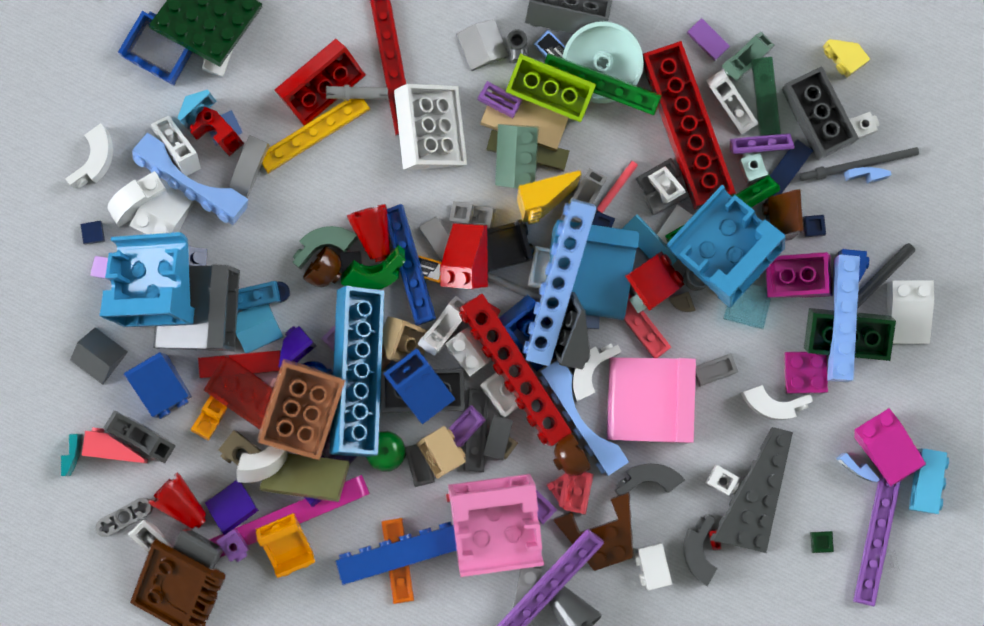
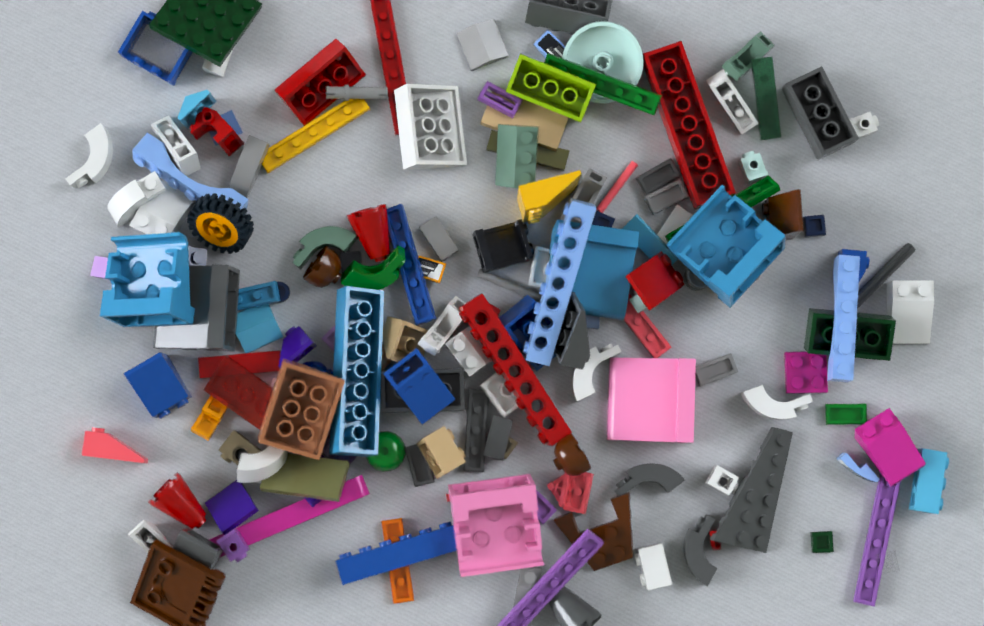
teal slope [61,434,82,476] -> none
dark grey slope [70,328,128,385] -> none
dark blue tile [80,221,105,245] -> none
light grey beam [95,498,153,537] -> none
dark grey arch [103,410,176,463] -> none
light orange panel [255,513,315,578] -> none
red slope [440,223,488,289] -> none
light grey slope [449,201,496,229] -> none
medium lavender tile [449,405,486,448] -> none
dark grey piece [507,29,529,63] -> none
light blue arch [539,360,629,476] -> none
white slope [648,166,686,204] -> none
dark tan tile [669,291,695,312] -> none
medium lavender tile [687,18,730,61] -> none
clear light blue tile [723,284,771,330] -> none
medium lavender slope [729,134,794,154] -> none
dark pink slope [766,252,832,298] -> none
dark blue tile [770,139,813,196] -> none
dark grey bar [800,147,919,181] -> none
light yellow slope [823,39,870,78] -> none
light blue slope [844,167,892,184] -> none
none -> black wheel [187,193,254,254]
none -> green tile [825,404,867,425]

